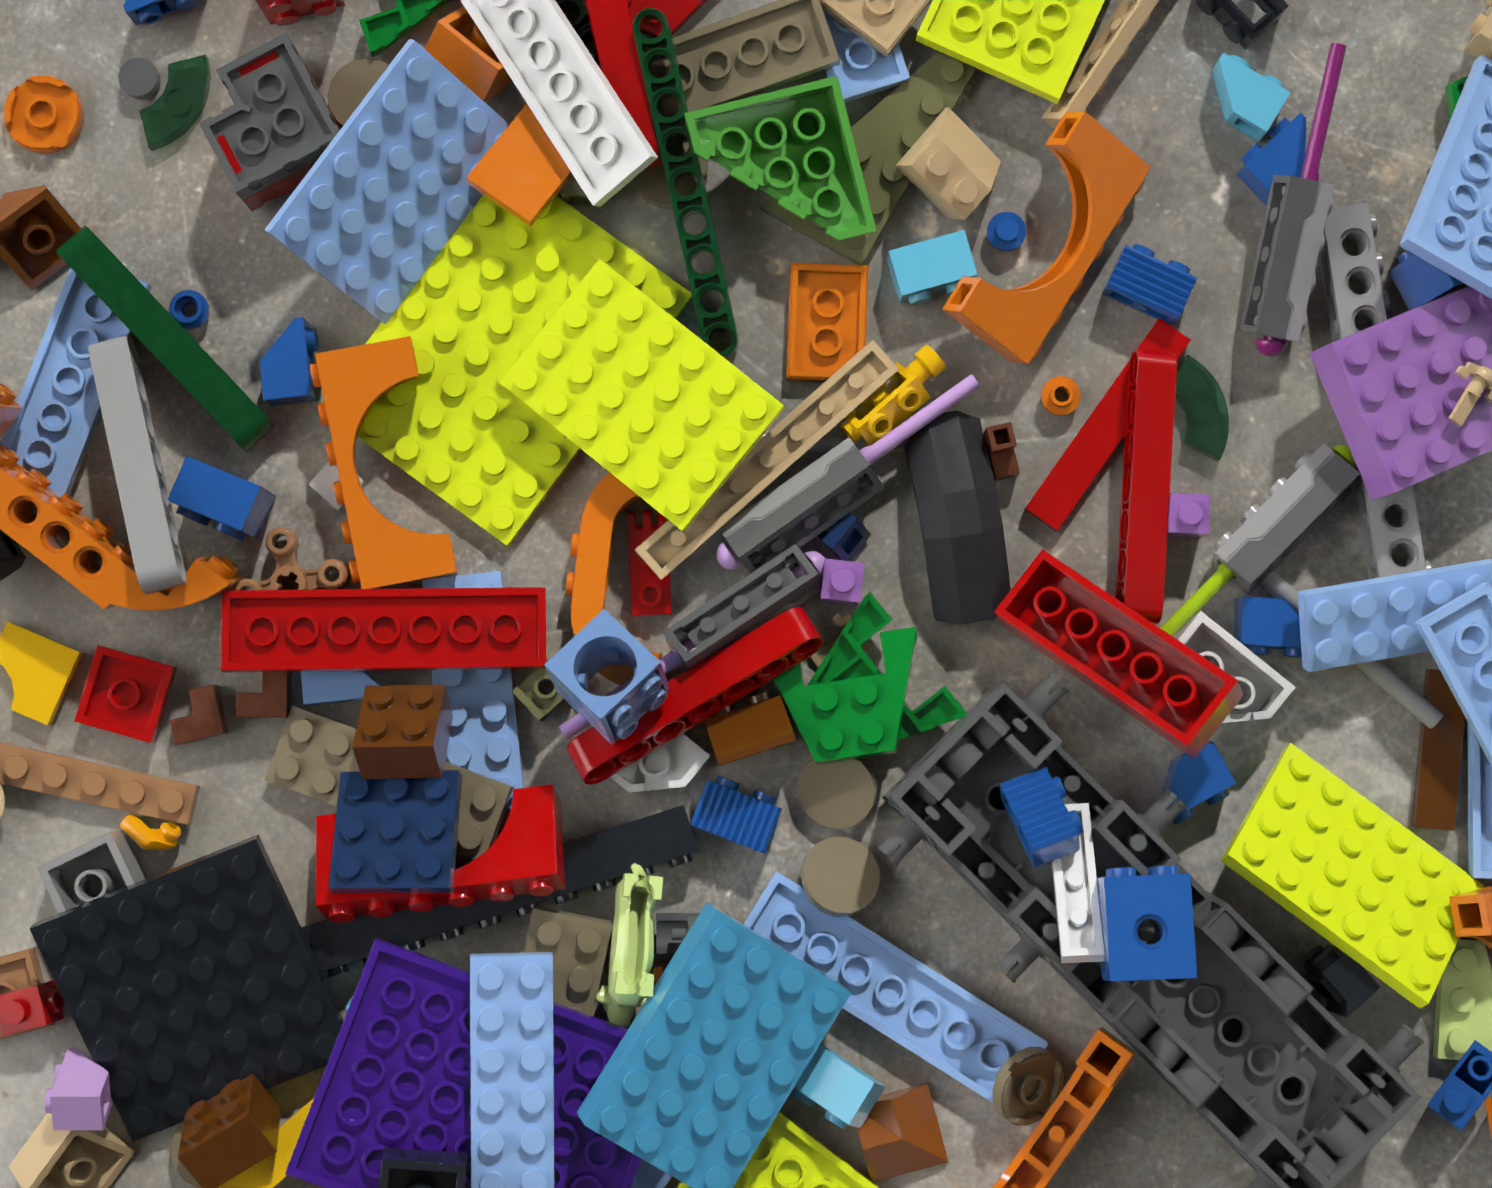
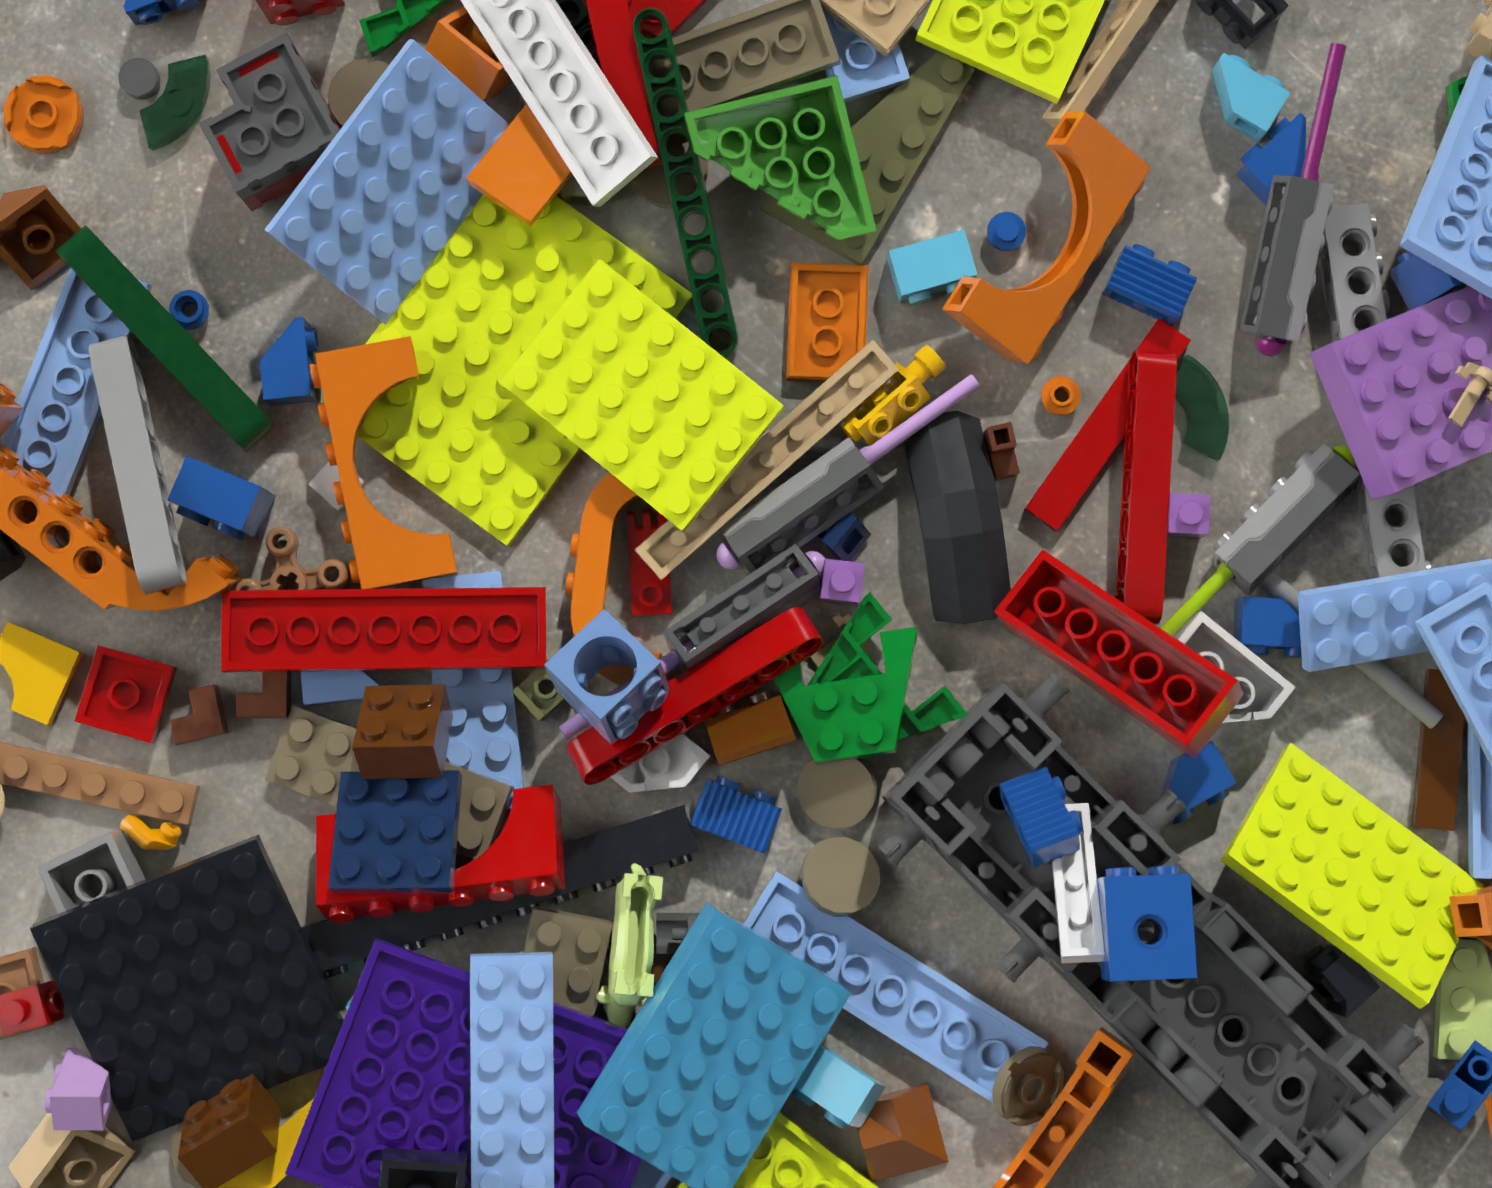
tan slope [895,107,1001,220] -> none

